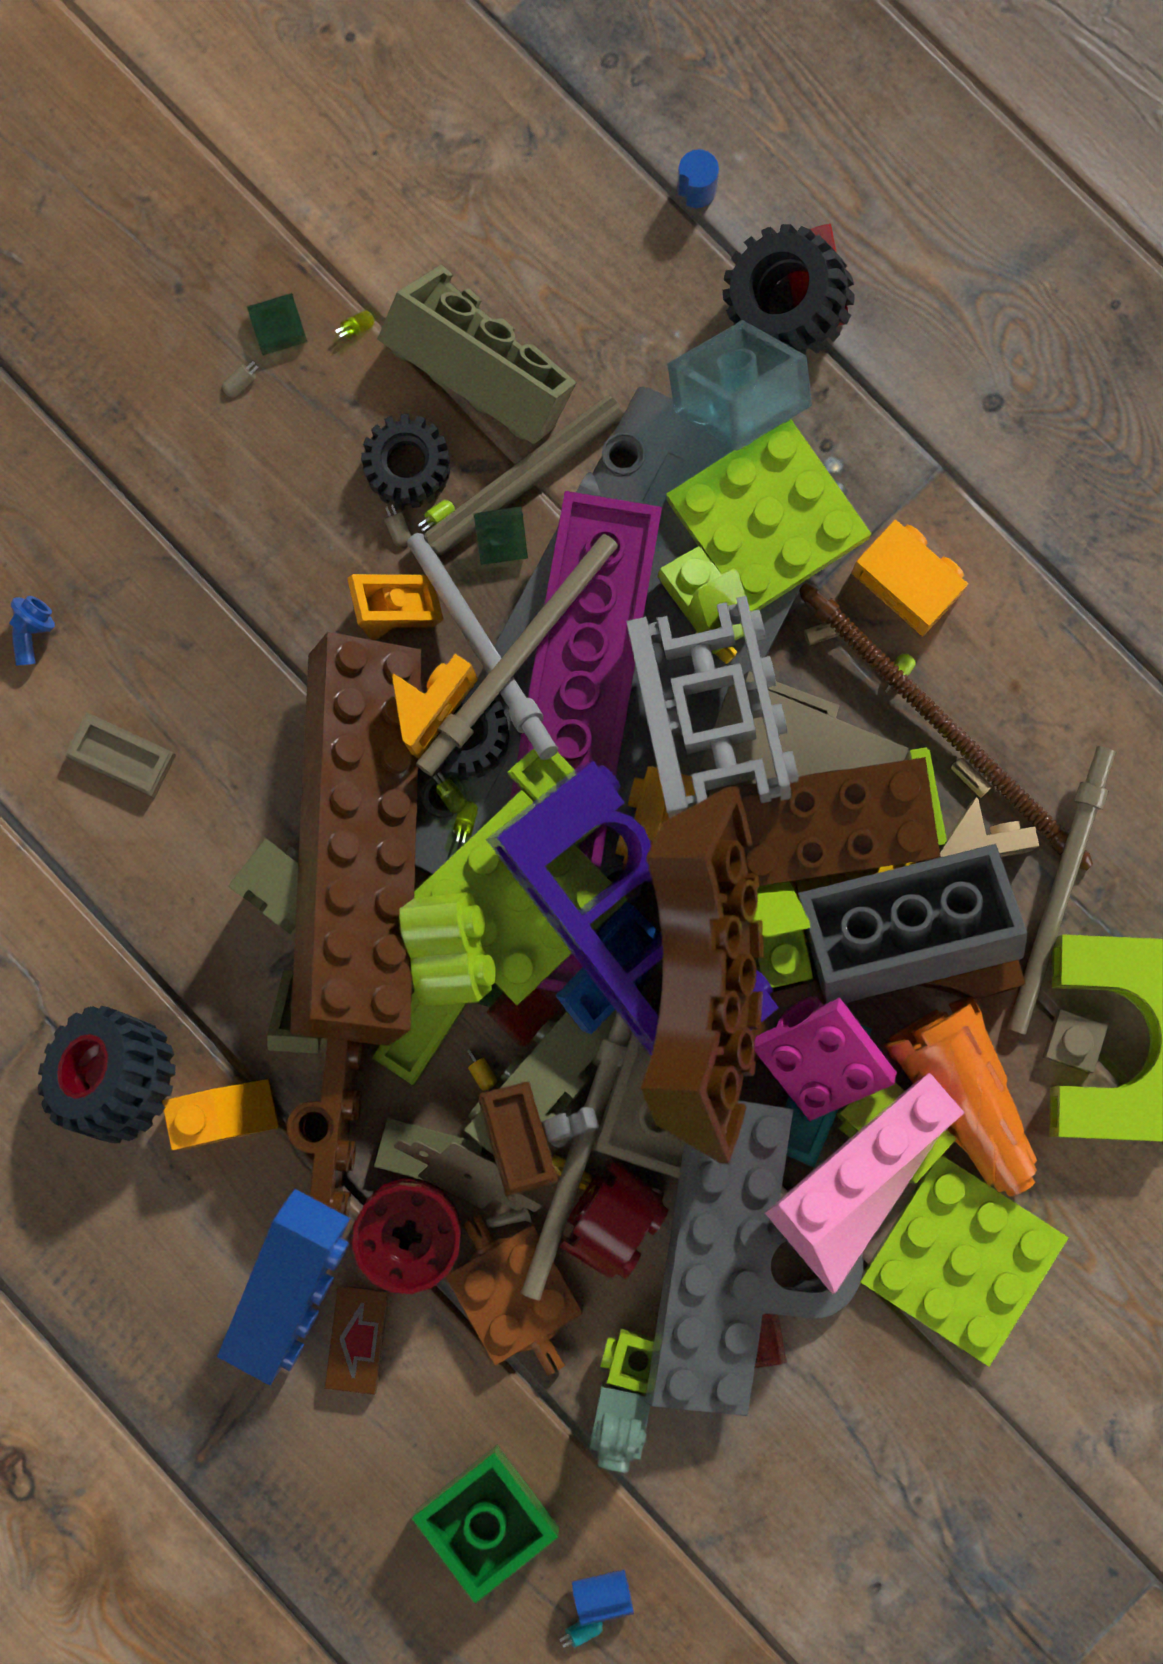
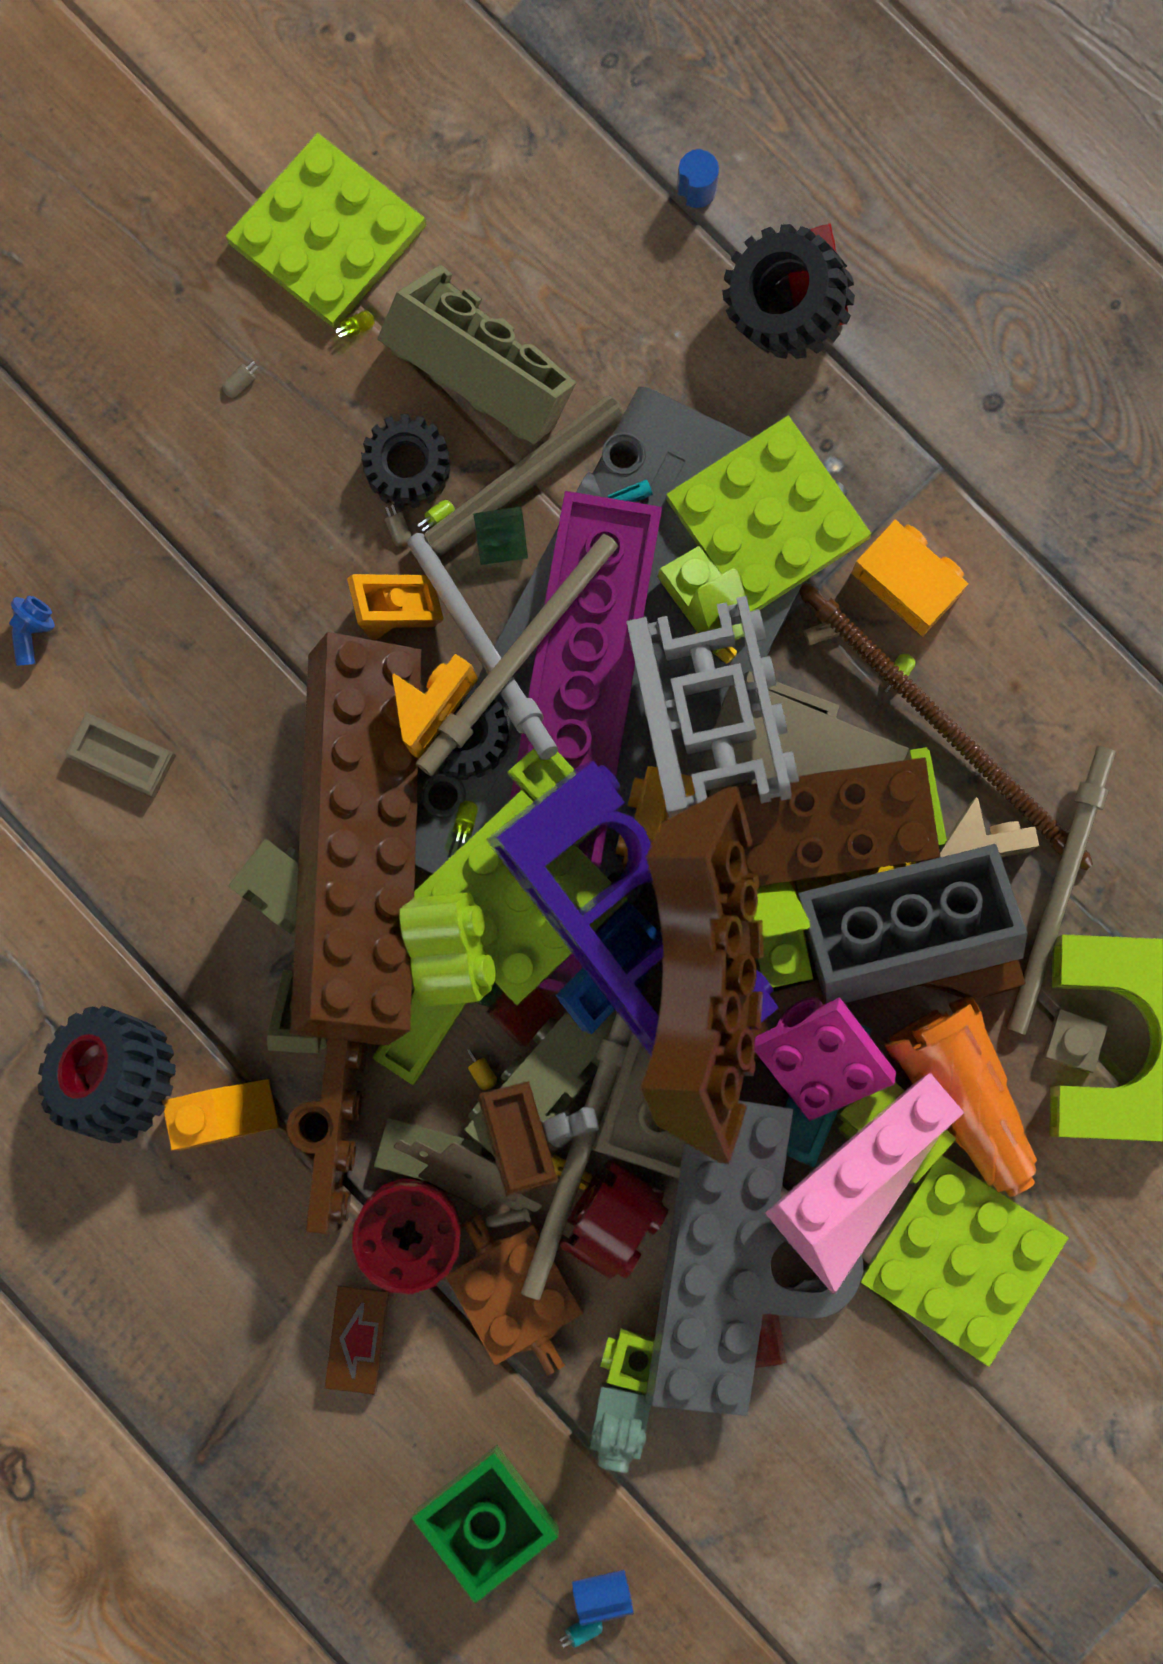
blue brick [217,1189,350,1386] -> none
clear green tile [247,293,308,356] -> none
clear neon green piece [433,772,467,813] -> none
clear light blue brick [667,320,812,451] -> none
tan piece [951,757,993,798] -> none
none -> lime plate [225,133,426,329]
none -> teal piece [607,479,653,502]

